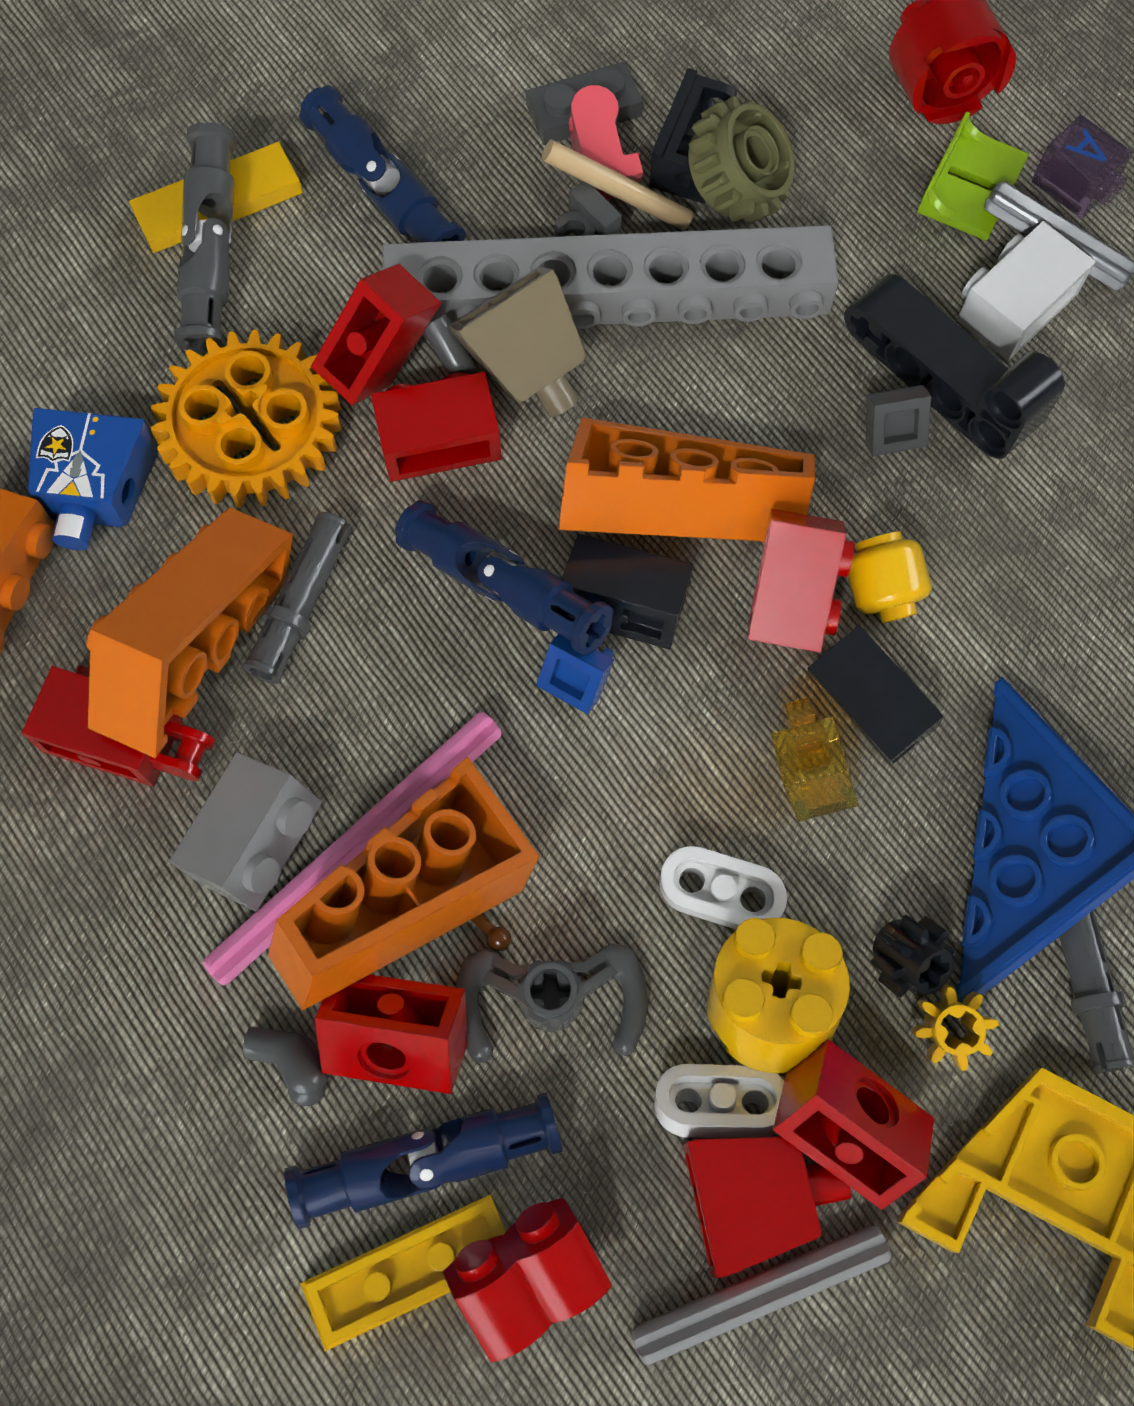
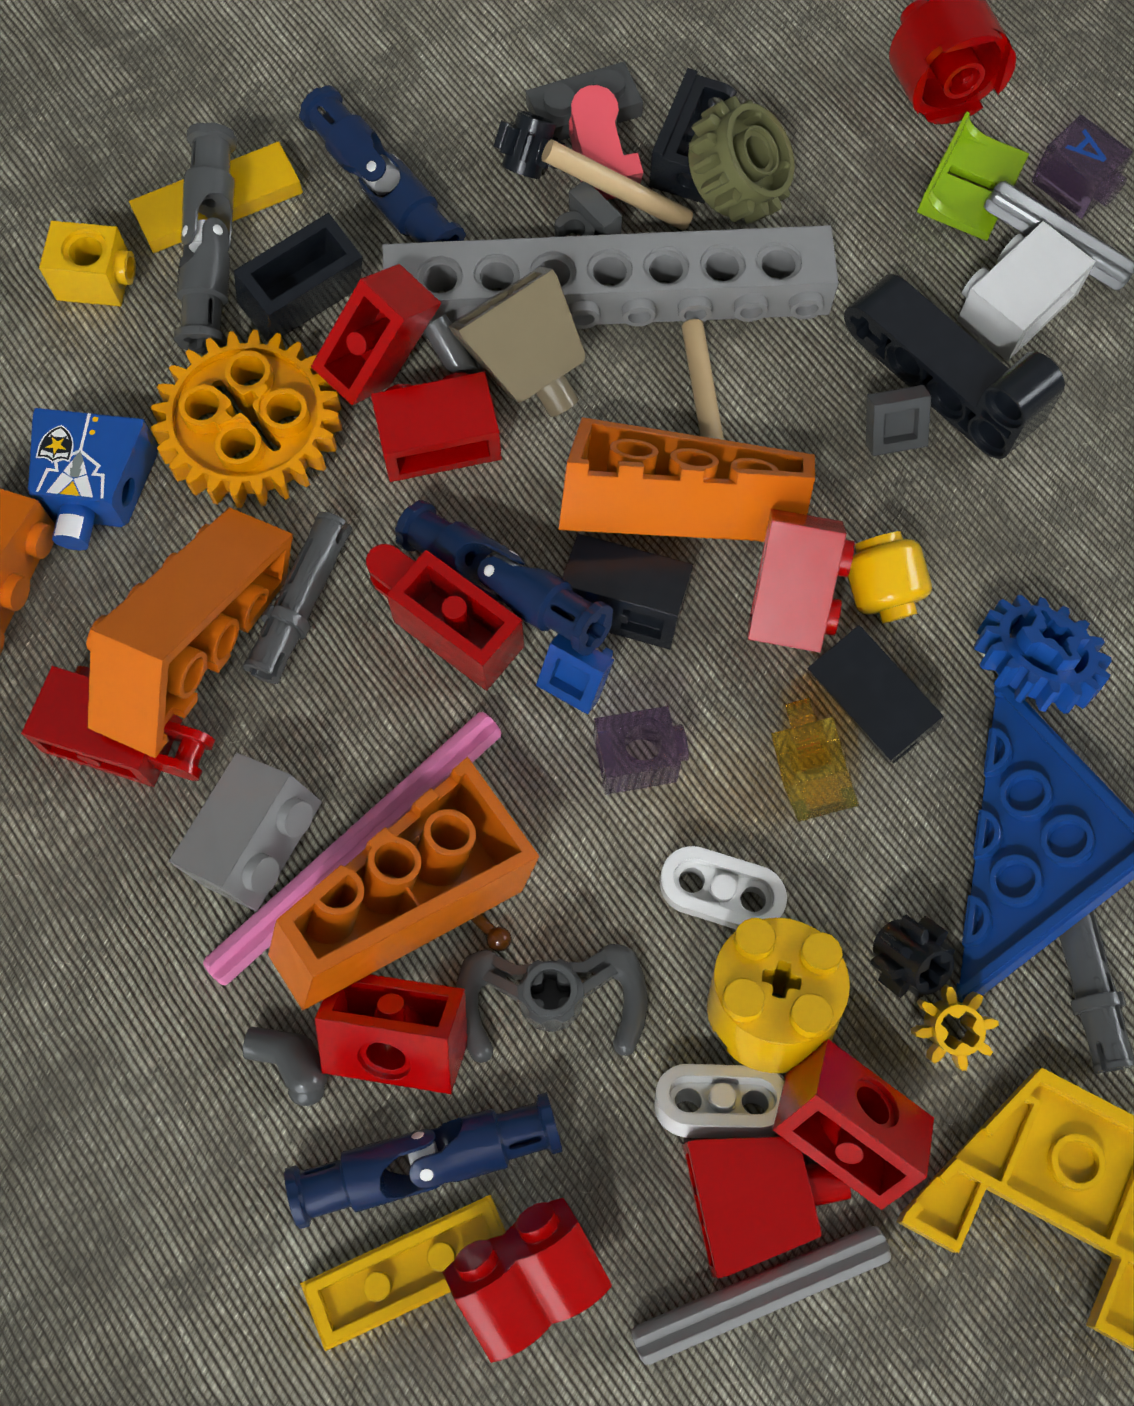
none -> yellow brick [39,221,136,306]
none -> black brick [234,213,363,342]
none -> red brick [366,544,524,691]
none -> black gear [493,110,565,179]
none -> clear purple brick [593,706,689,795]
none -> tan bar [682,319,724,440]
none -> blue gear [974,595,1112,714]

